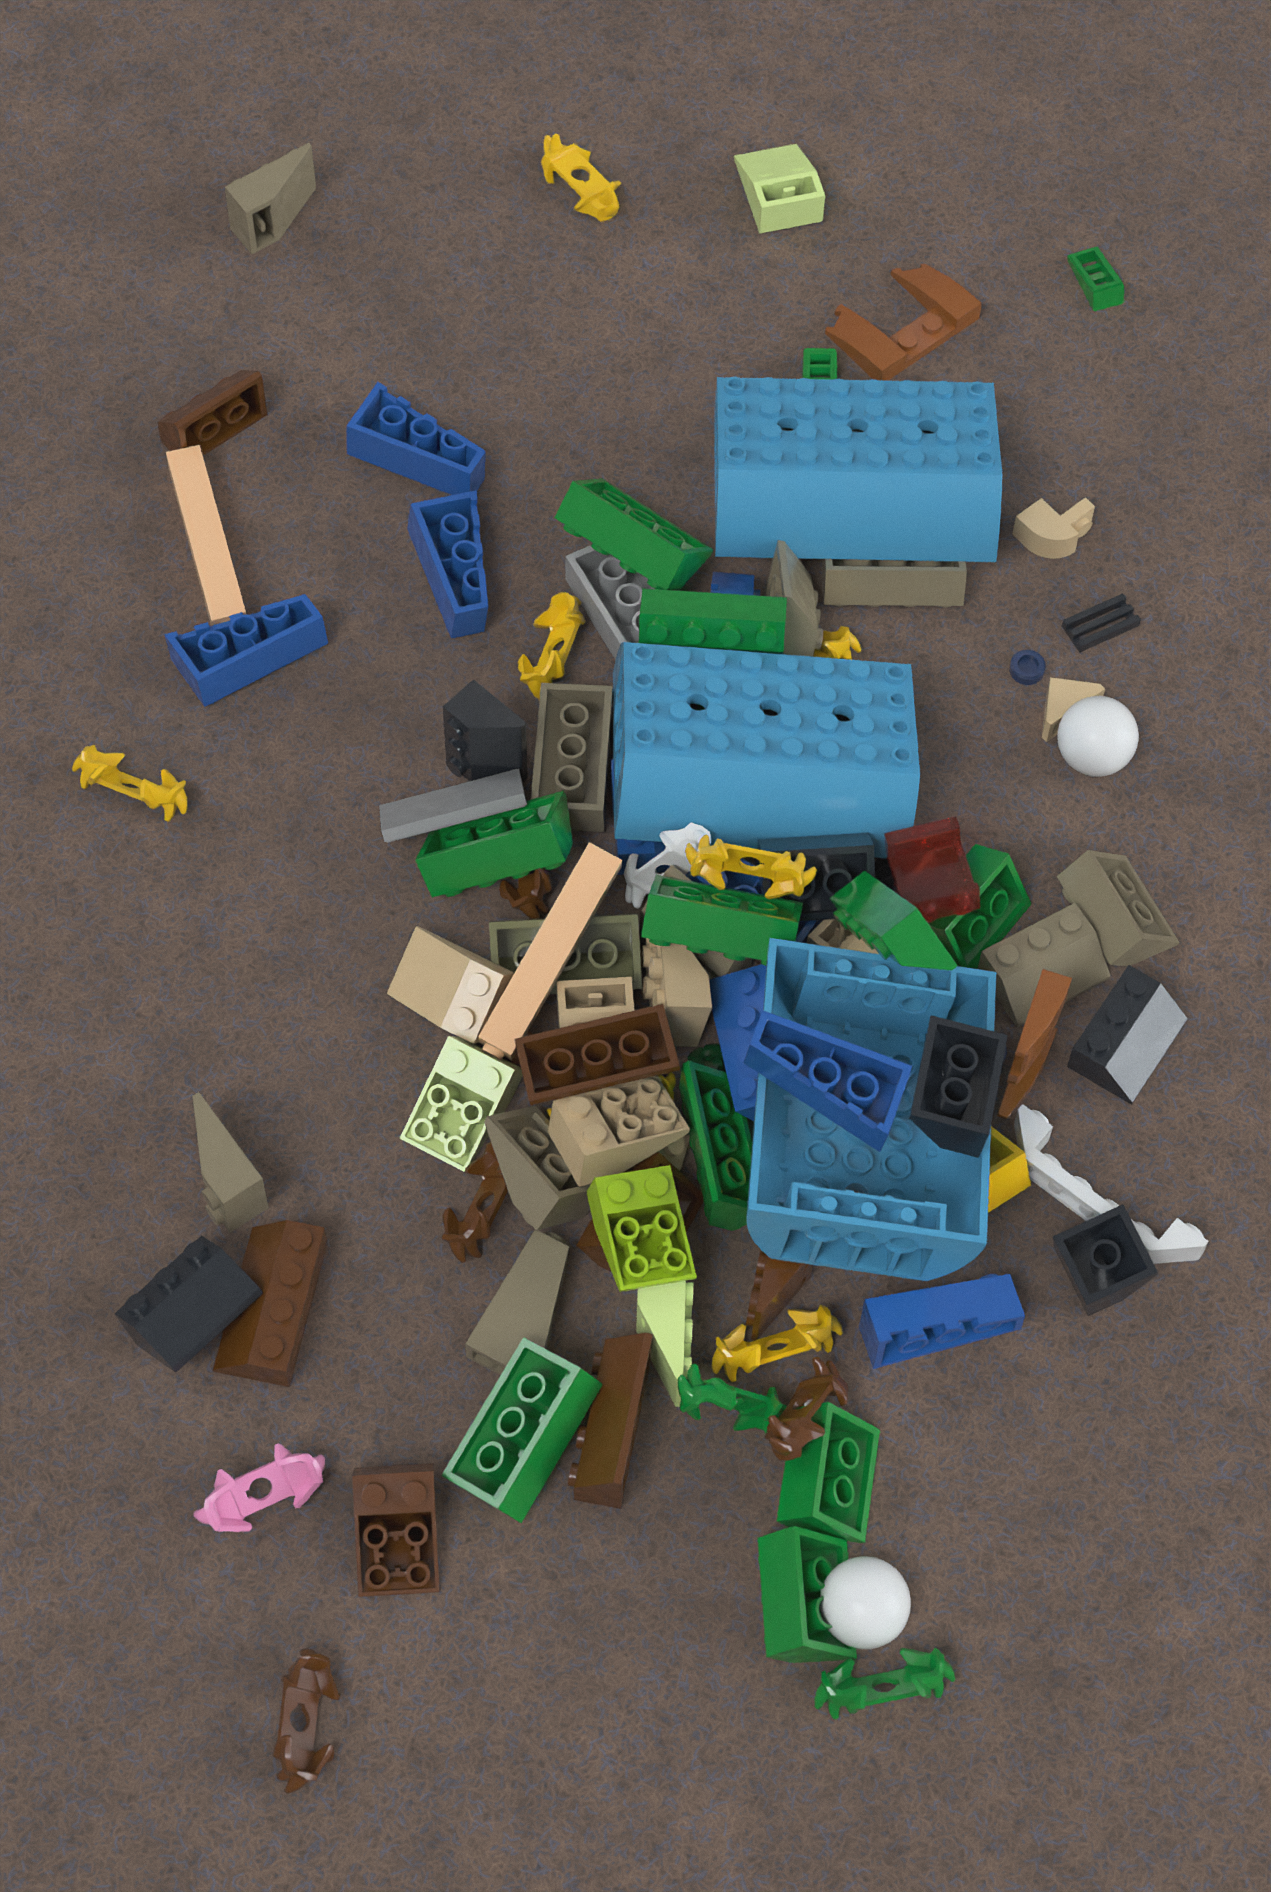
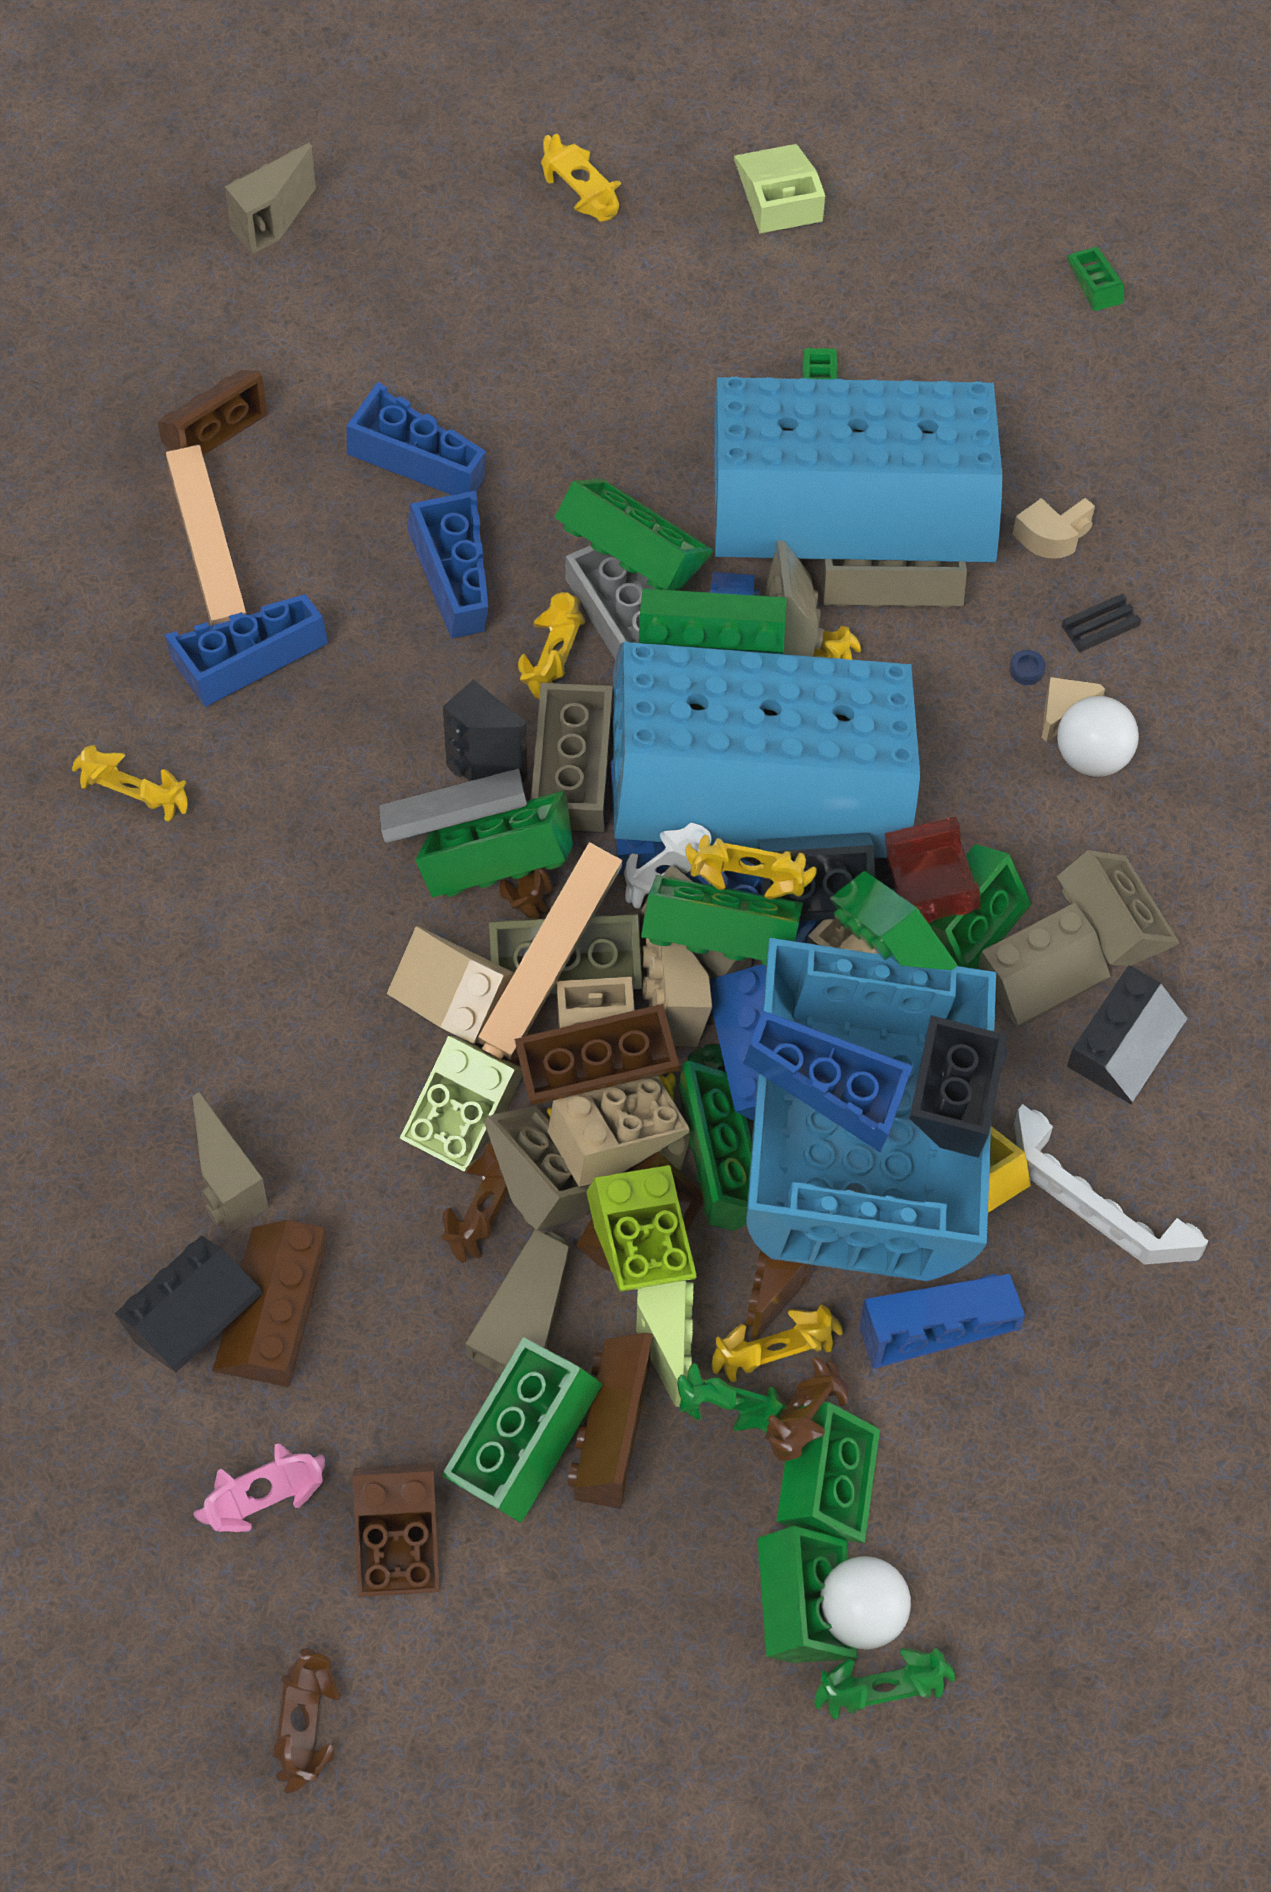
dark orange wedge [825,263,982,381] -> none
dark orange wedge [997,969,1072,1119] -> none
black slope [1053,1204,1158,1316] -> none

